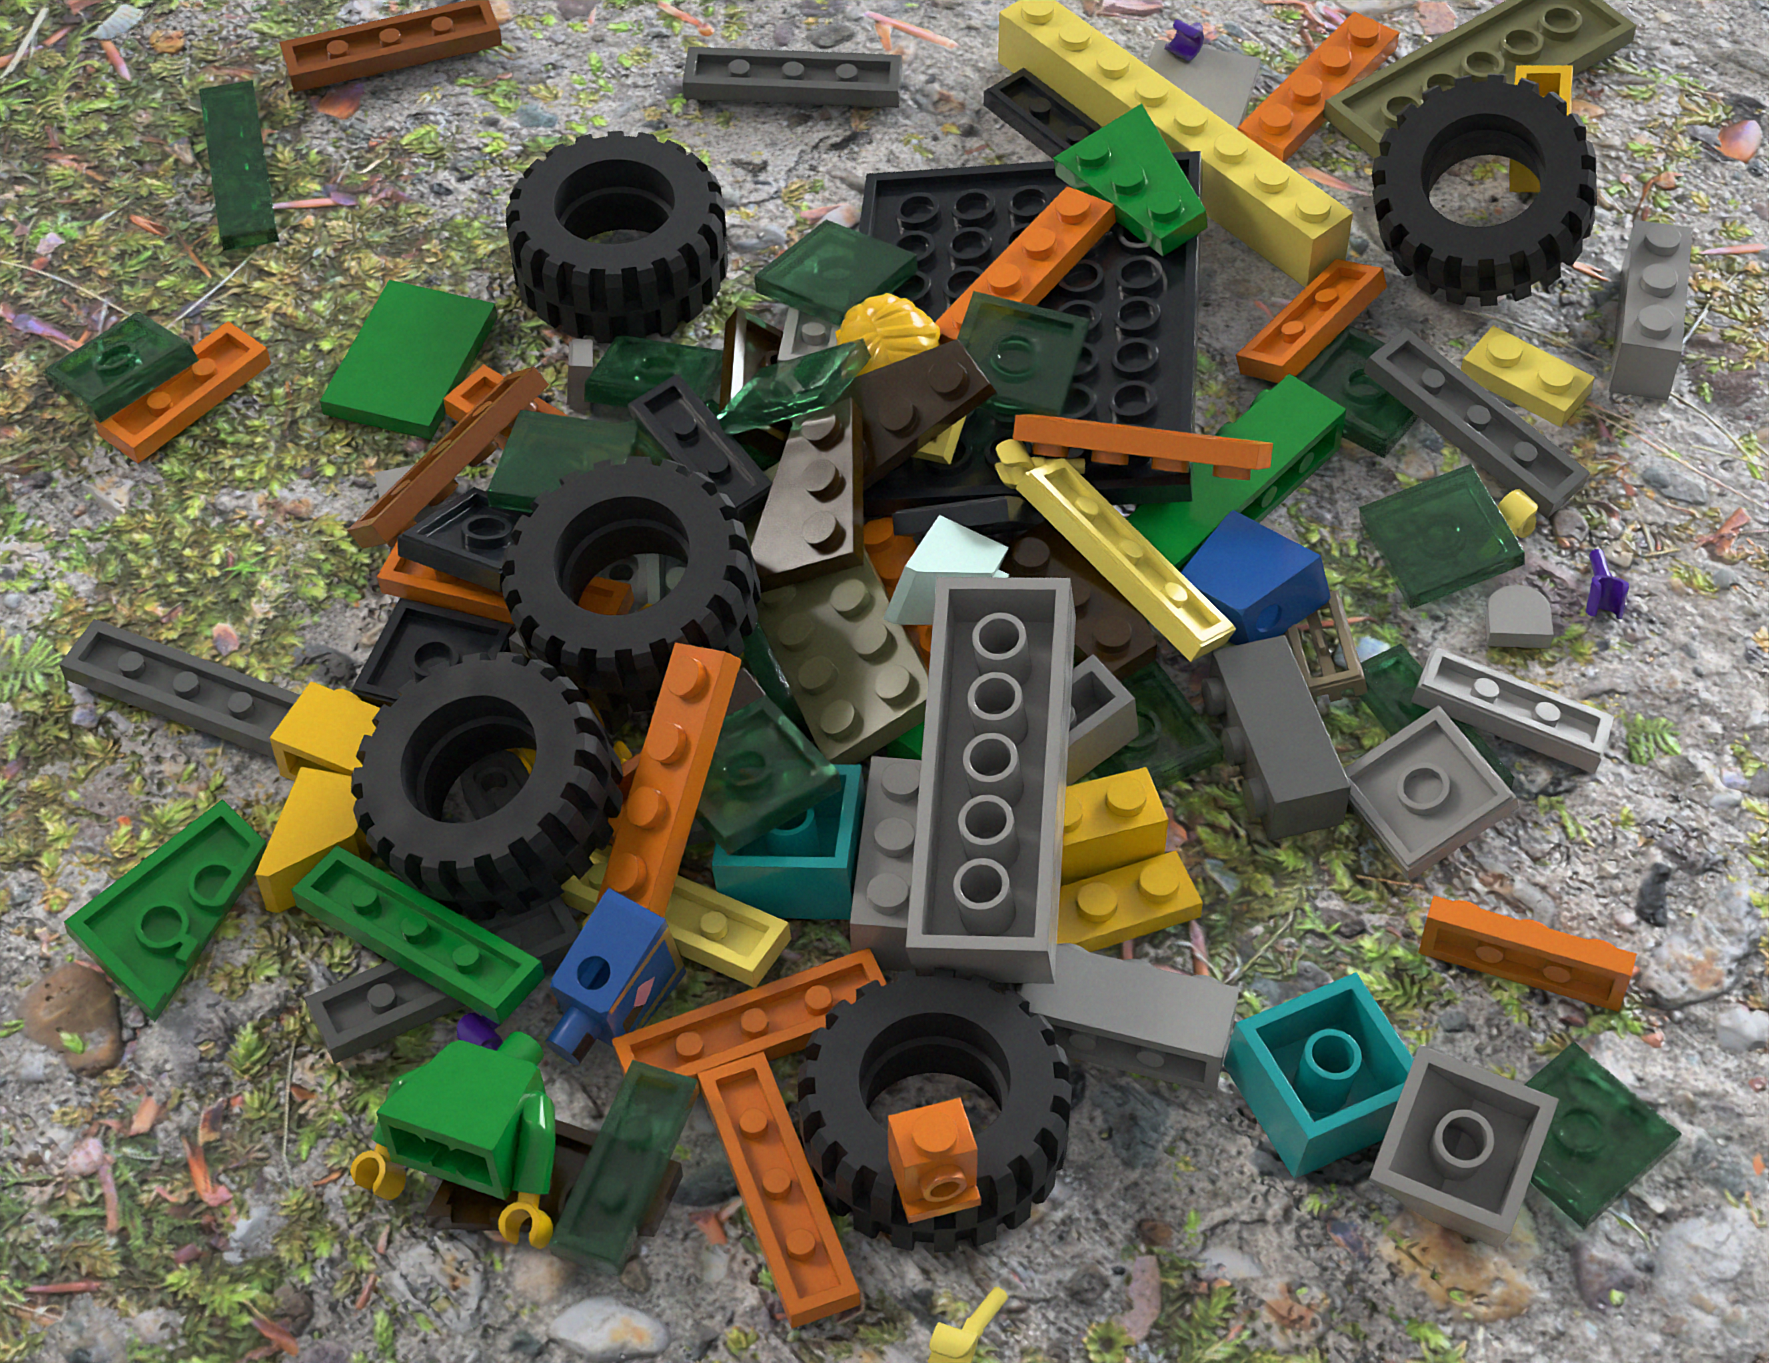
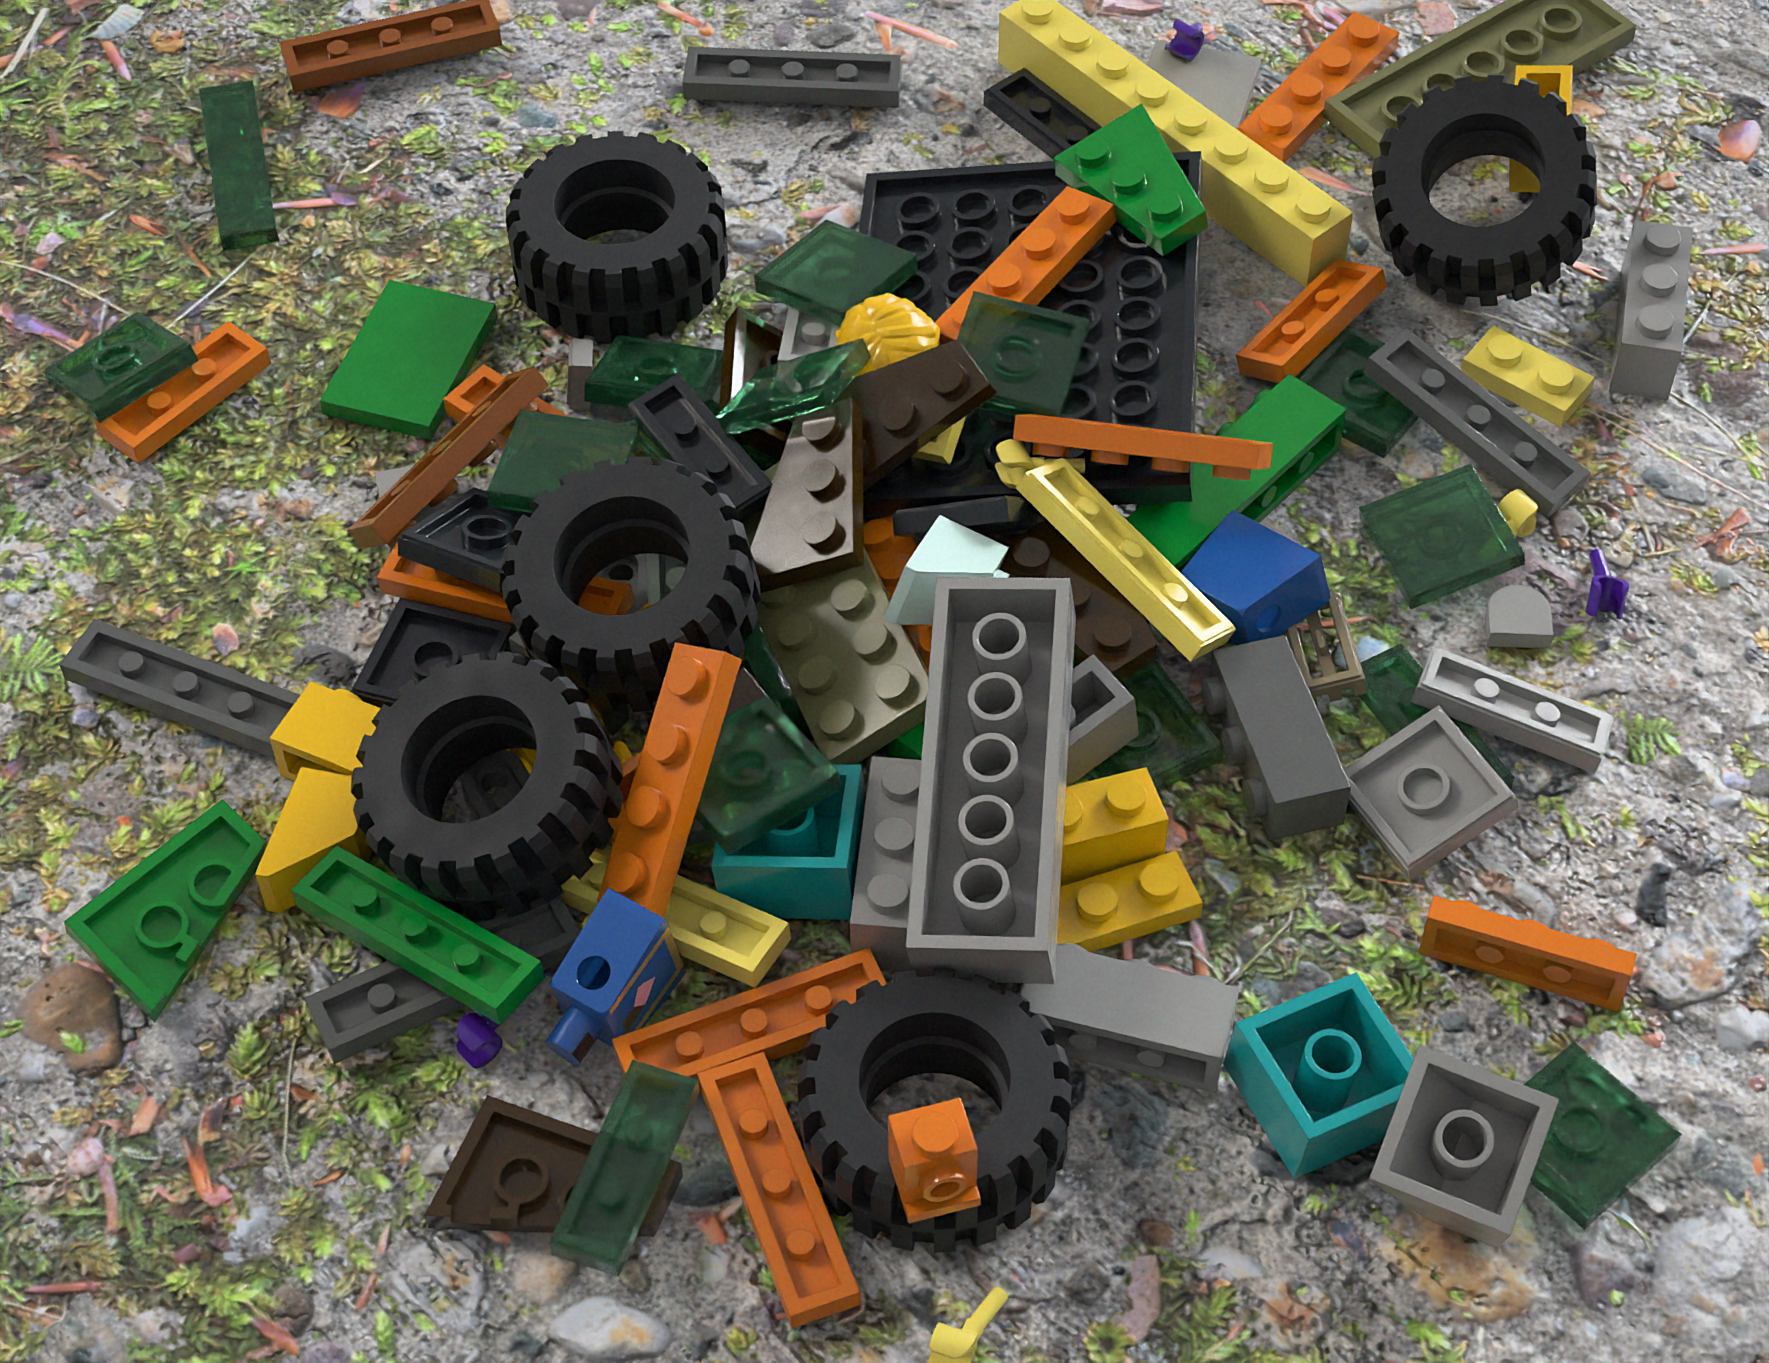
green torso [350,1031,555,1249] -> none

